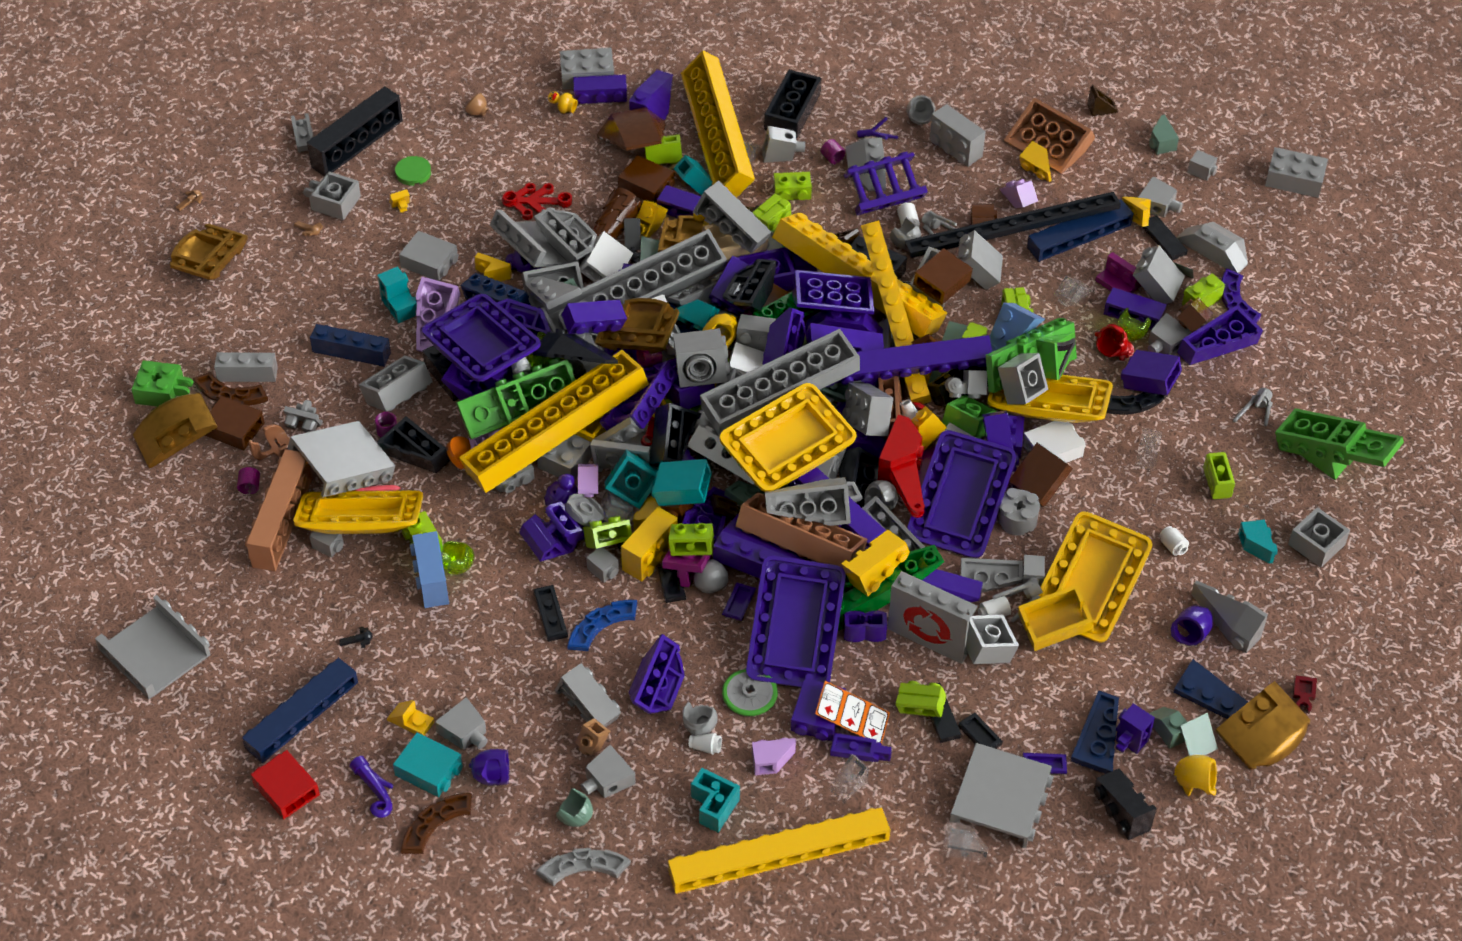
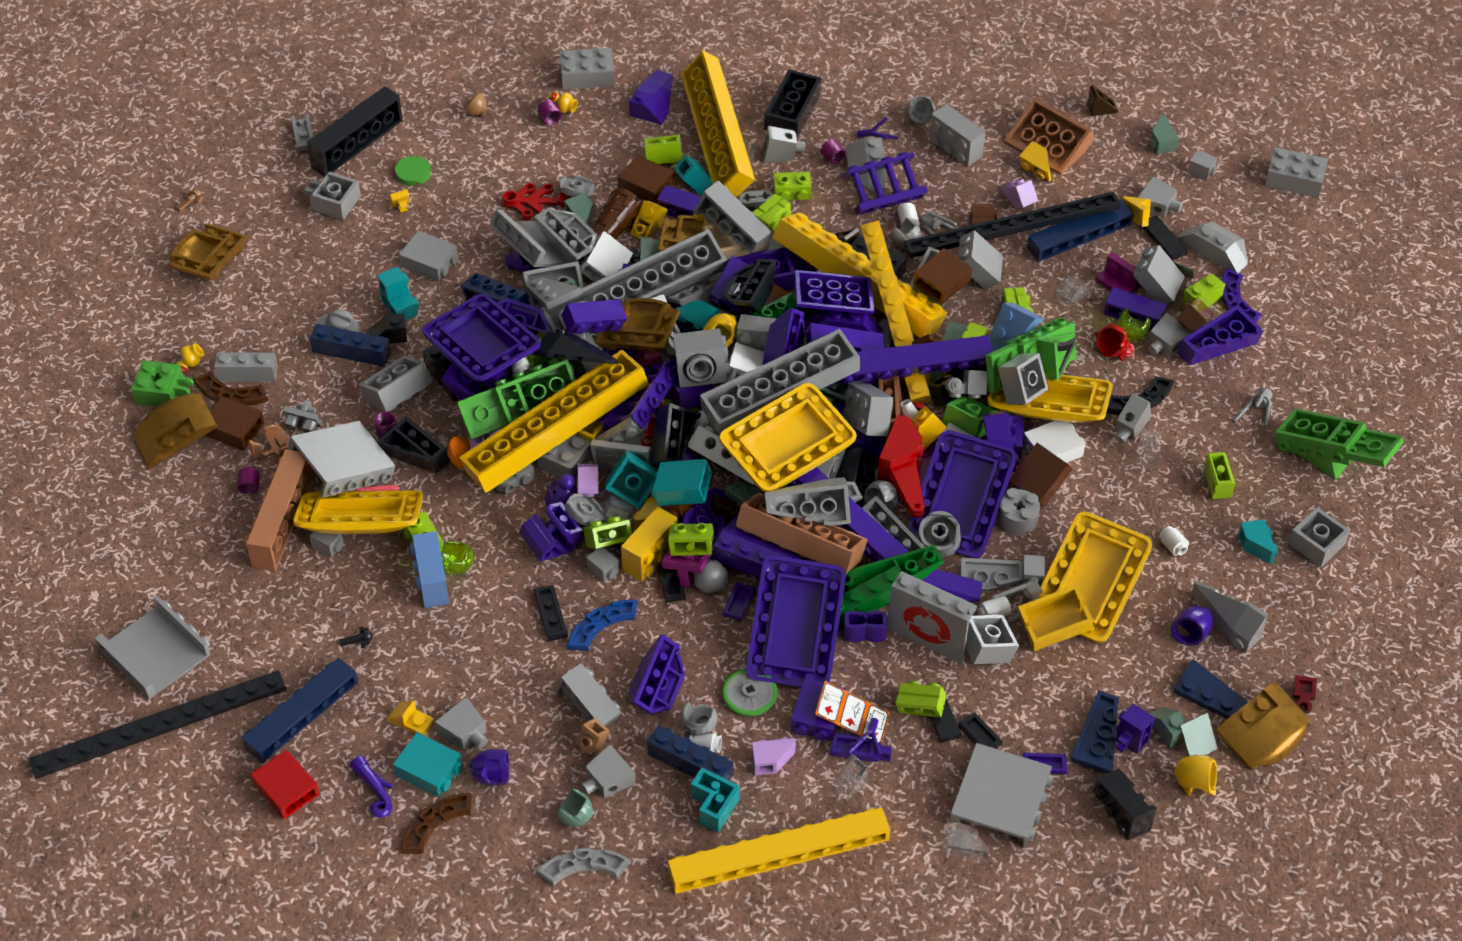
medium nougat piece [294,221,323,236] -> none
lavender wedge [416,277,461,352] -> none
yellow slope [475,252,512,282] -> none
dark purple brick [573,74,627,104] -> none
reddish brown wedge [597,107,666,151] -> none
dark grey sticker [624,218,641,250] -> none
yellow wedge [841,530,910,596] -> none
dark purple brick [1121,350,1182,395] -> none
none -> black plate [29,670,286,779]
none -> yellow animal [176,343,204,373]
none -> light grey piece [315,309,360,332]
none -> black slope [368,313,407,344]
none -> magenta piece [537,100,561,125]
none -> light grey tile [558,175,595,197]
none -> sand green slope [565,193,594,226]
none -> dark blue brick [647,725,734,781]
none -> light grey beam [739,190,773,207]
none -> dark purple plant [847,718,881,754]
none -> light grey brick [919,511,961,557]
none -> light grey torso [1115,393,1151,443]

